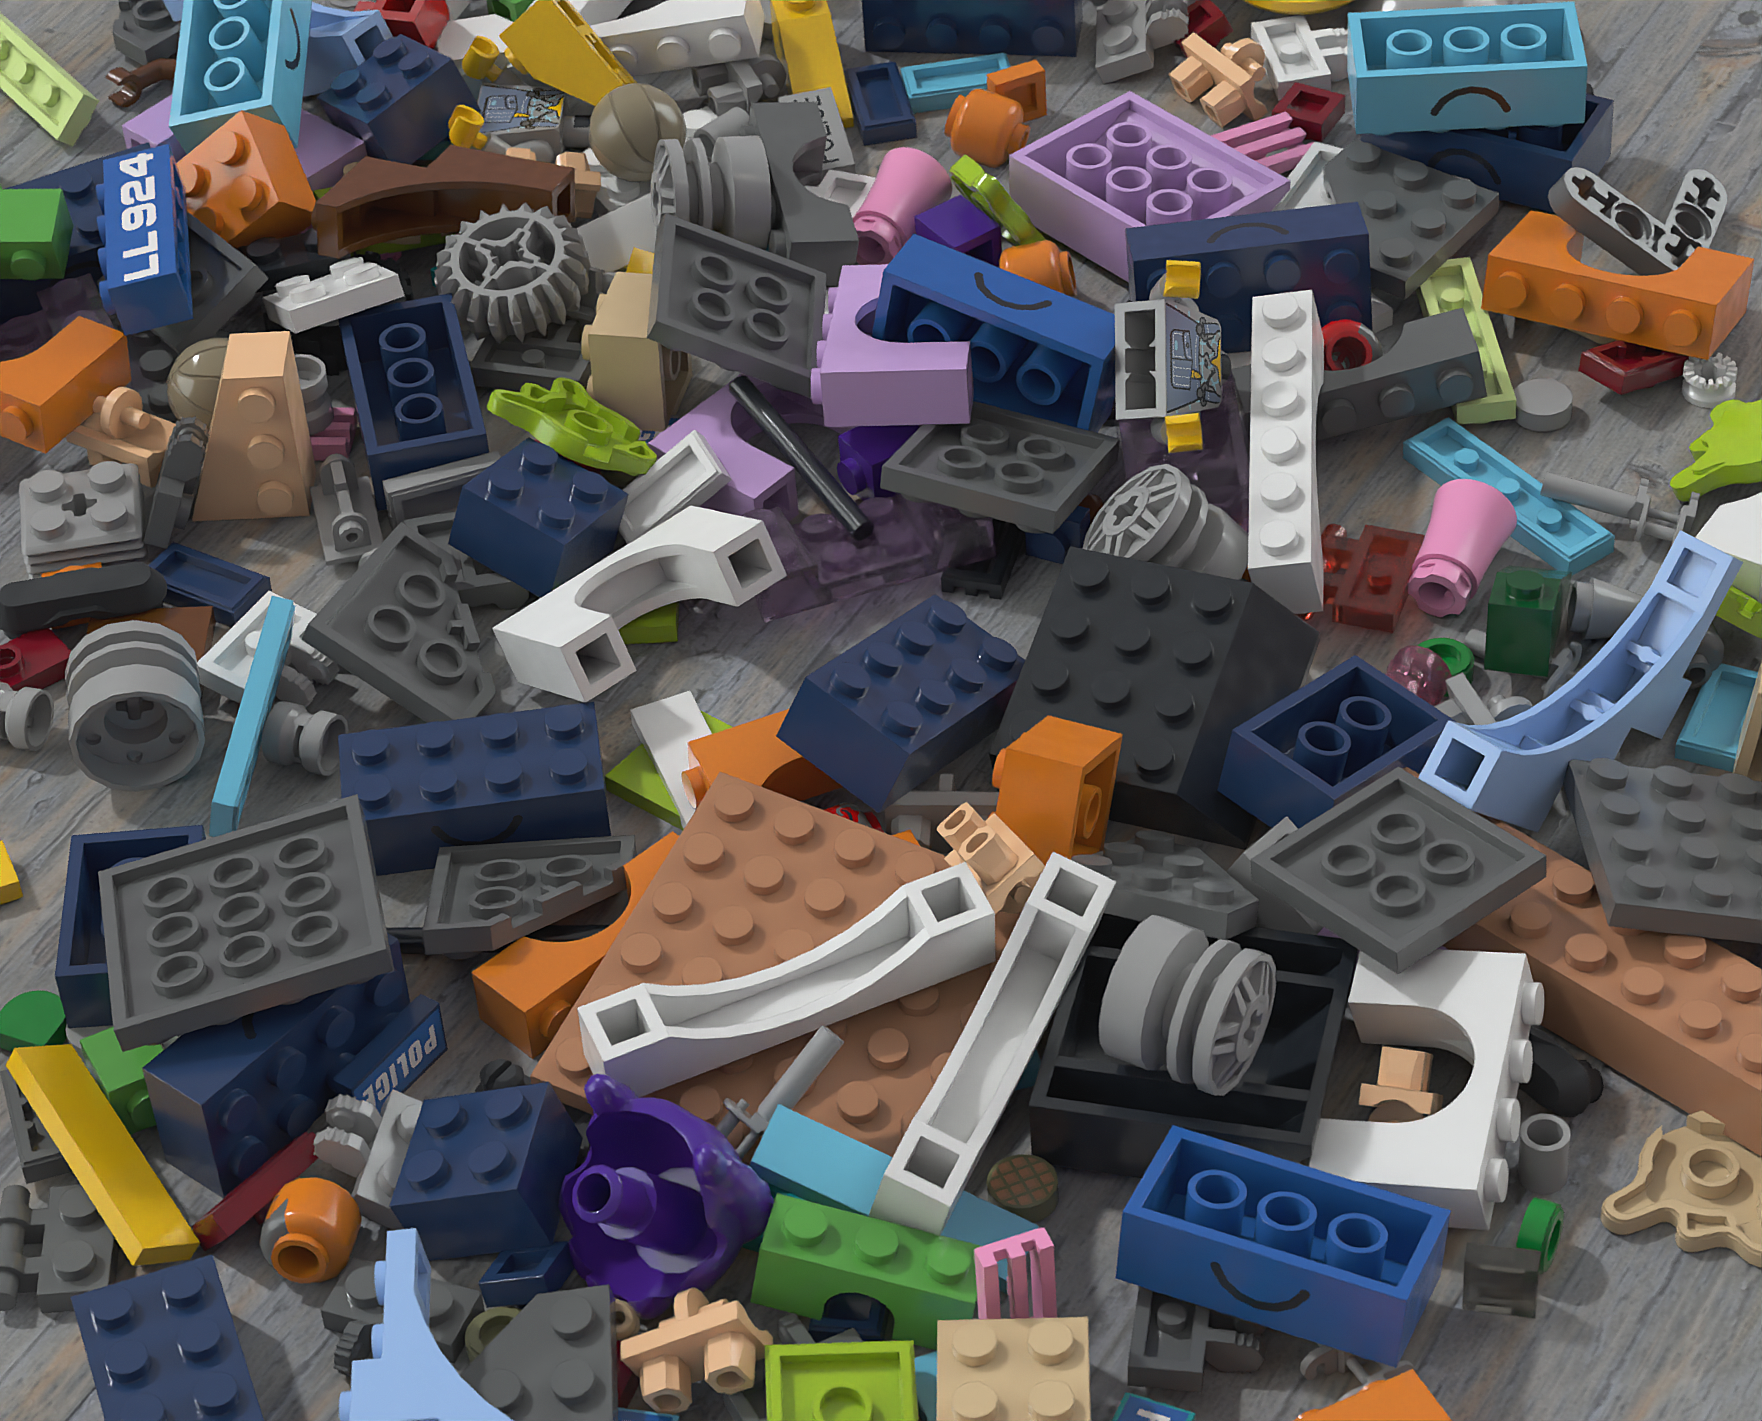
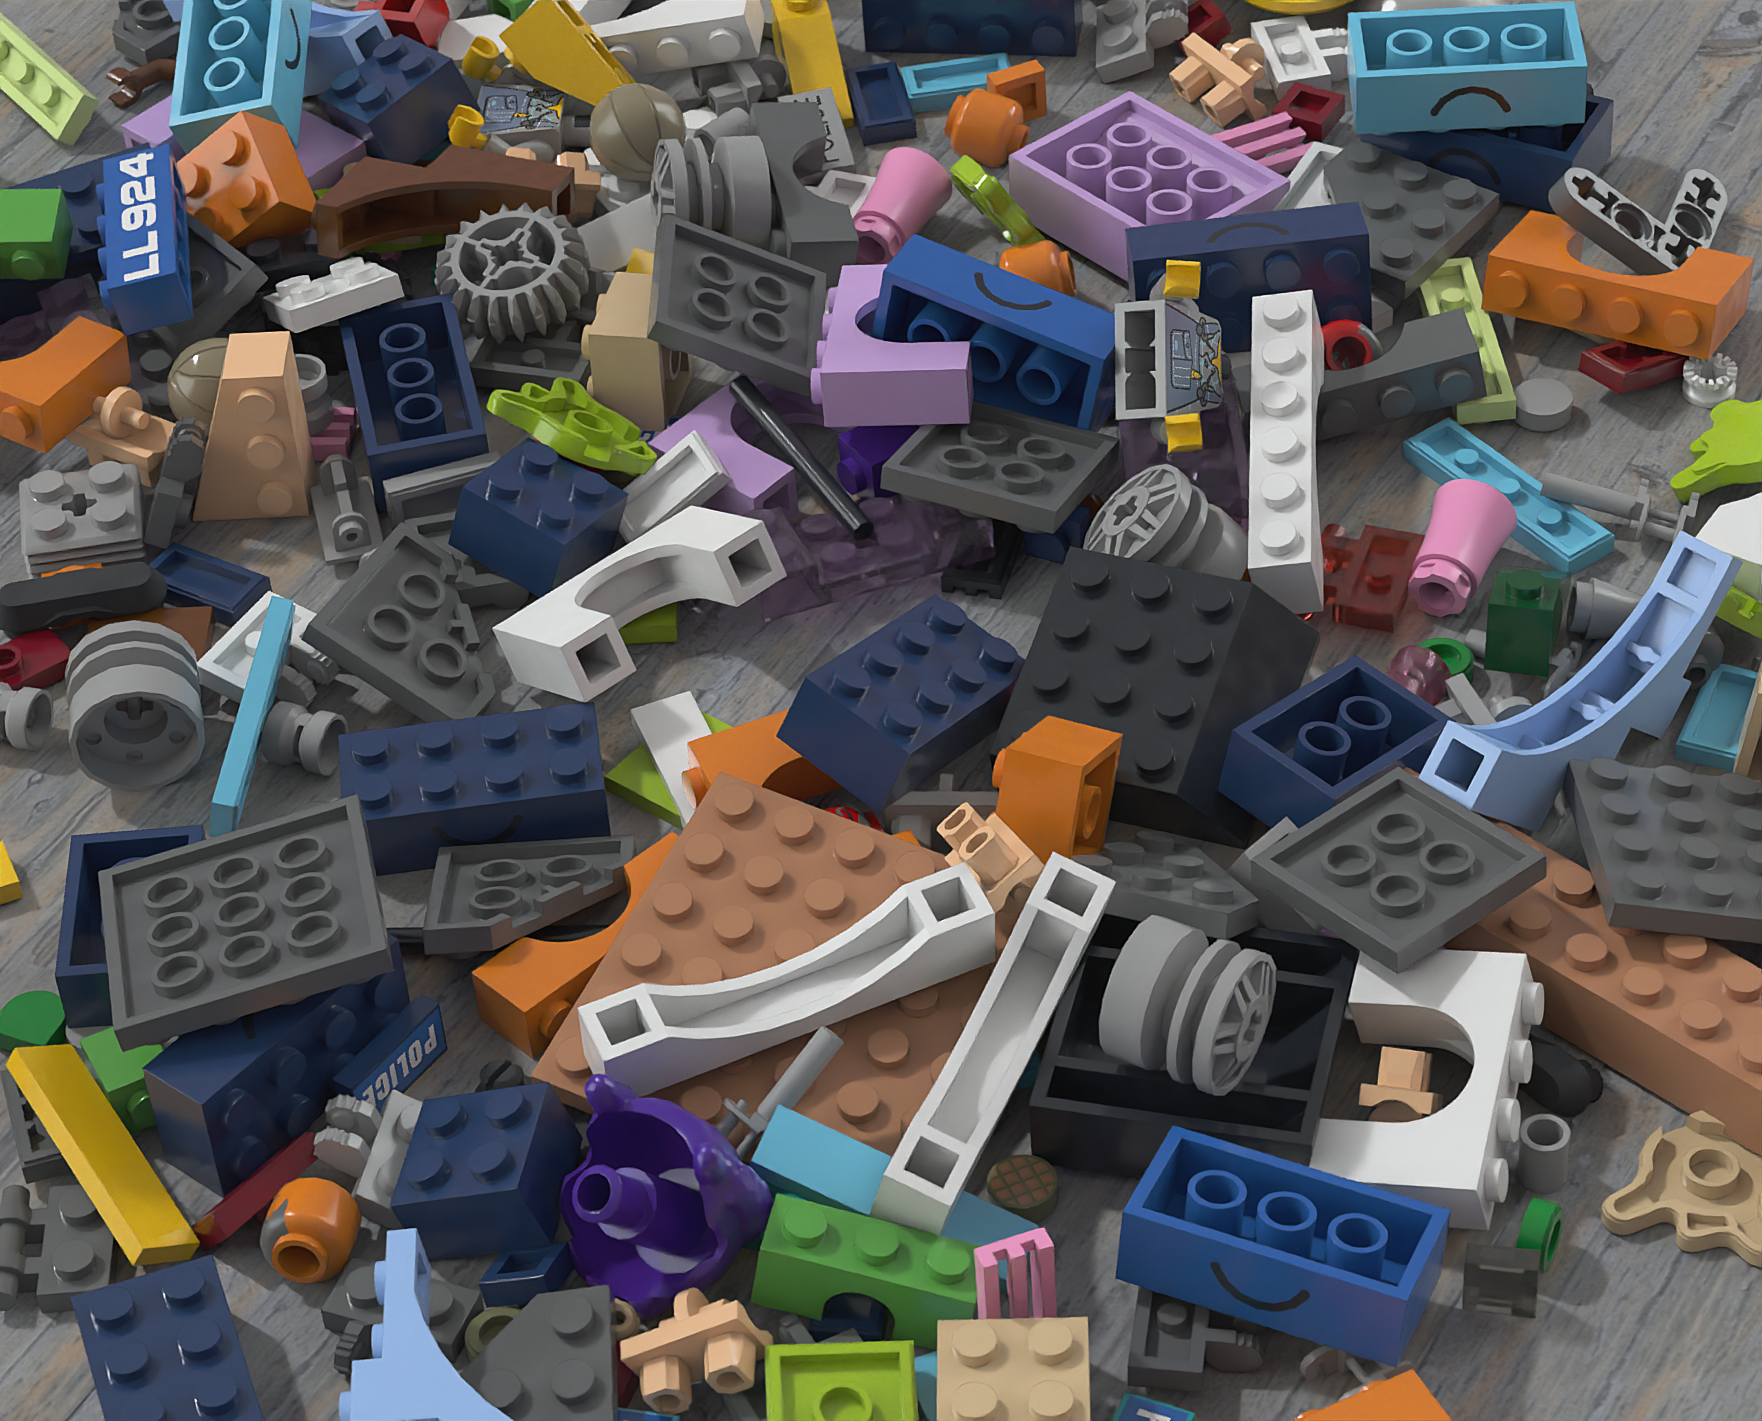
dark purple brick [915,195,1002,268] -> none

